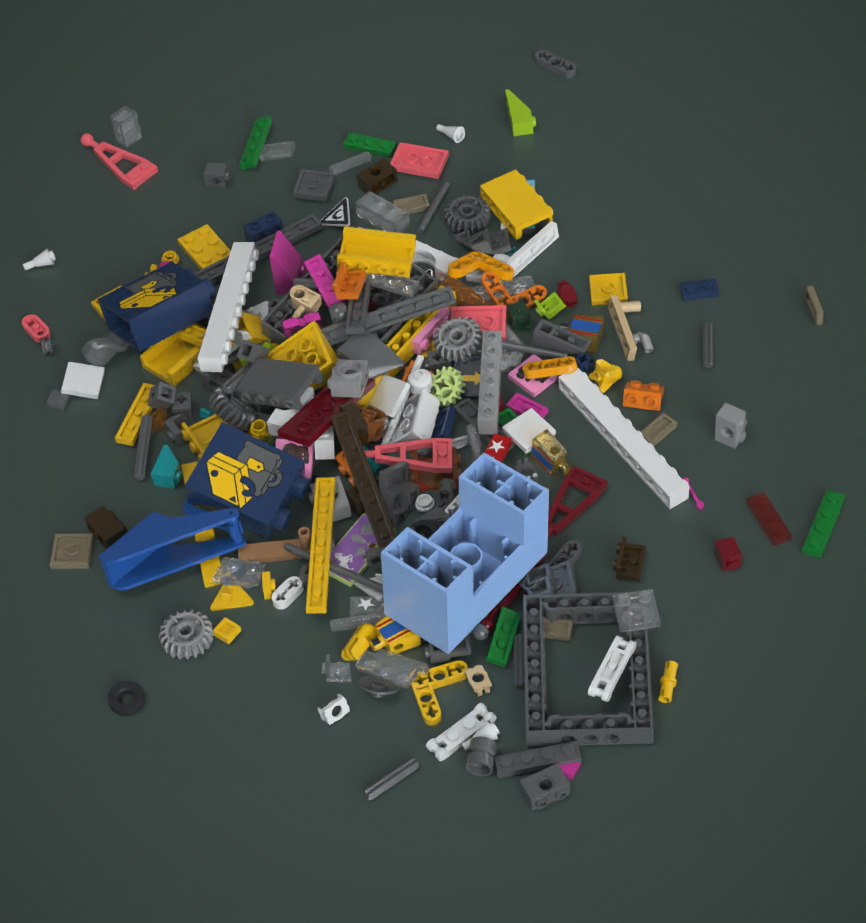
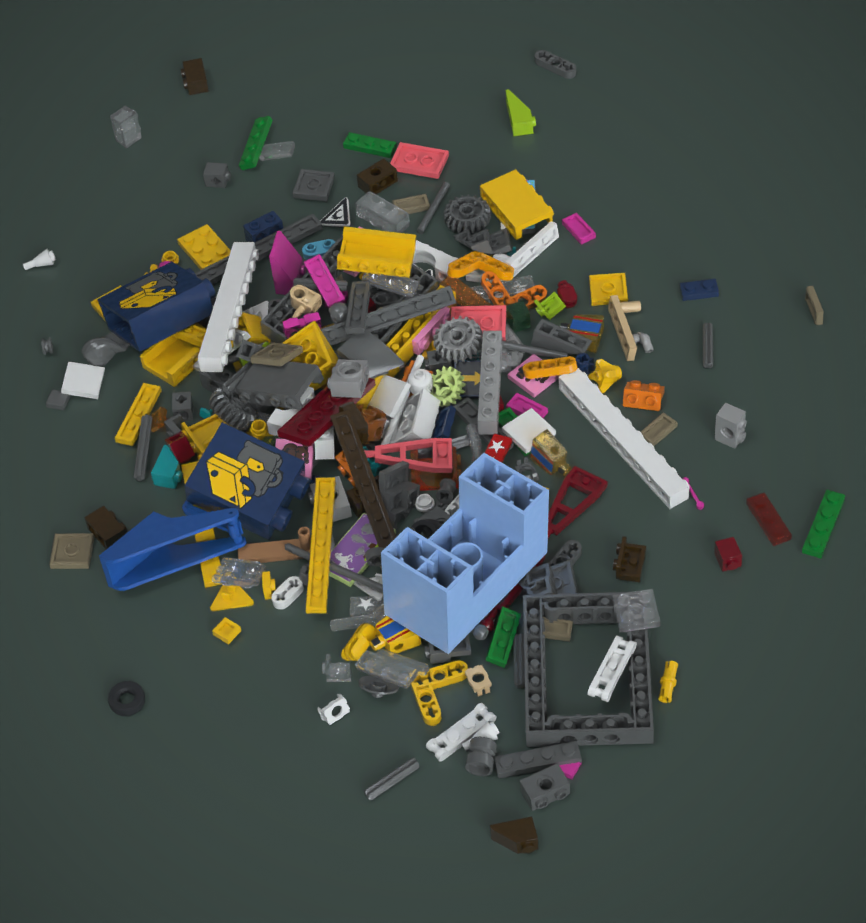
coral plate [22,314,51,342] -> none
coral plate [80,133,158,190] -> none
dark grey brick [147,382,177,411] -> none
light grey gear [159,609,214,660] -> none
clear axle [328,151,372,175] -> none
orange bracket [332,262,367,300] -> none
white cone [436,124,465,143] -> none
none -> dark red brick [165,431,195,463]
none -> dark brown brick [181,58,209,95]
none -> dark tan tile [250,342,303,367]
none -> medium azure plate [302,239,335,260]
none -> dark brown slope [490,816,538,854]
none -> dark pink tile [562,212,596,245]

